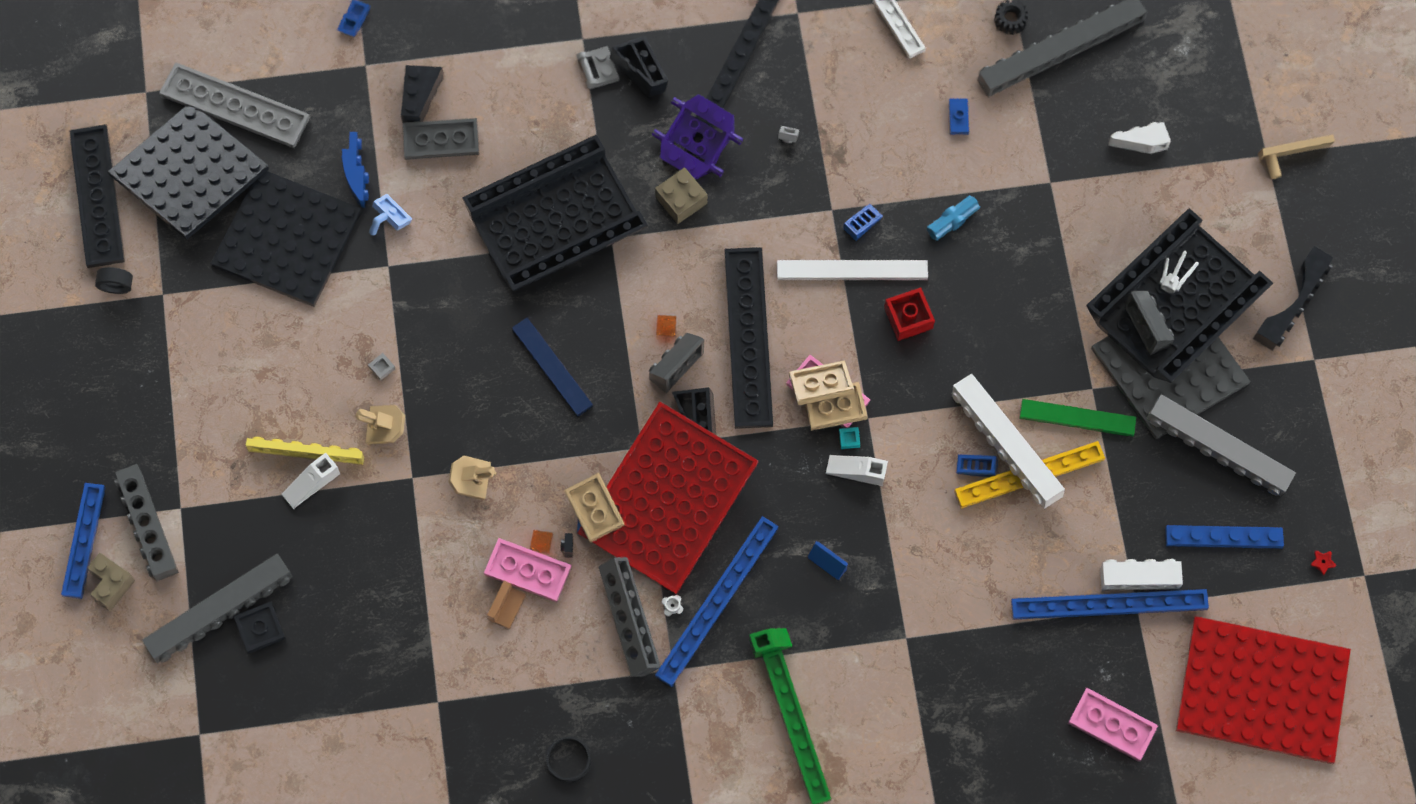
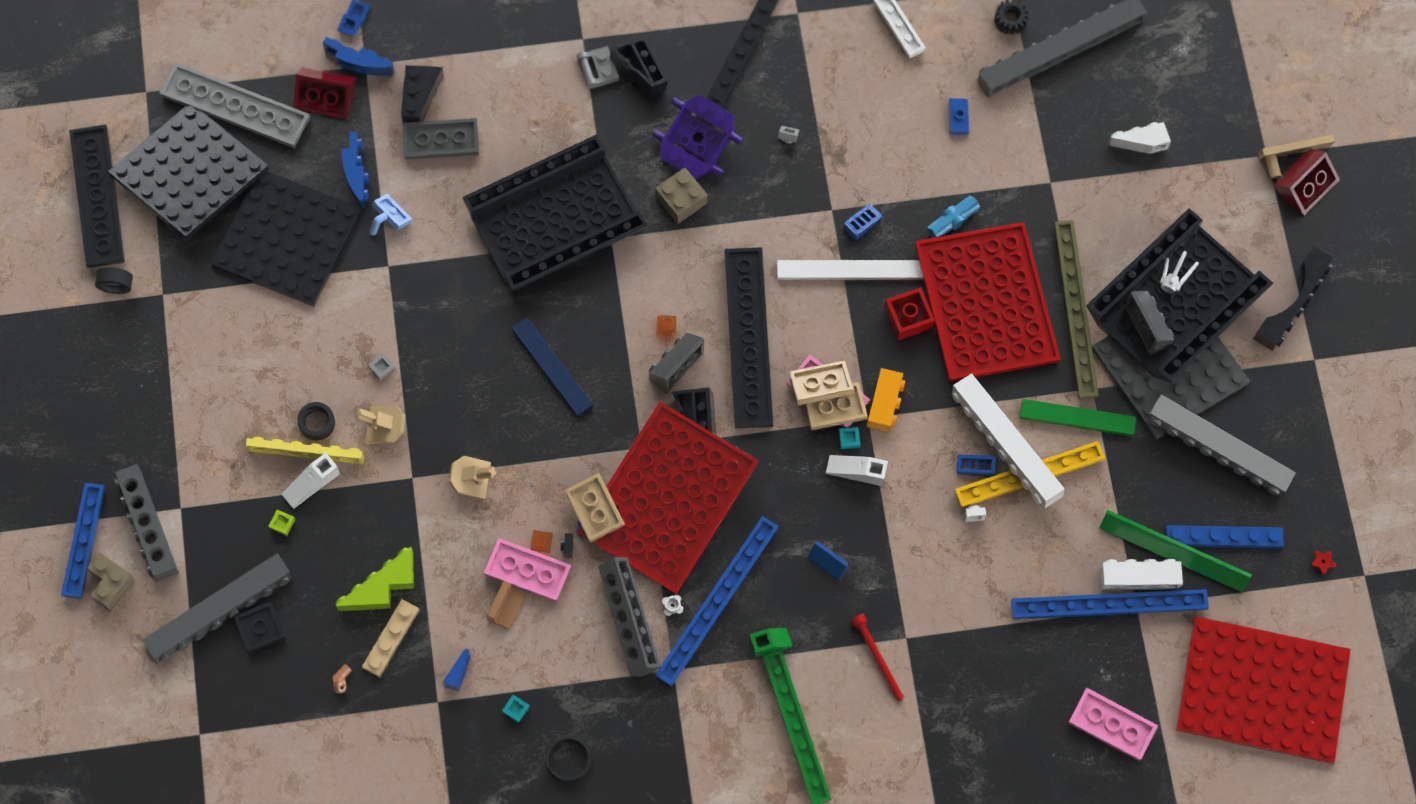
none -> lime plate [268,510,295,536]
none -> dark red slope [293,68,356,119]
none -> black tyre [297,402,335,441]
none -> blue slope [323,37,395,76]
none -> nougat arm [332,664,352,693]
none -> lime slope [335,547,414,611]
none -> tan plate [362,599,419,678]
none -> blue slope [443,649,471,691]
none -> teal plate [502,695,530,723]
none -> red piece [850,614,904,701]
none -> light orange brick [867,368,905,432]
none -> red plate [915,222,1061,382]
none -> white plate [964,506,986,522]
none -> olive plate [1054,220,1099,399]
none -> green tile [1099,510,1252,593]
none -> dark red slope [1274,148,1340,216]

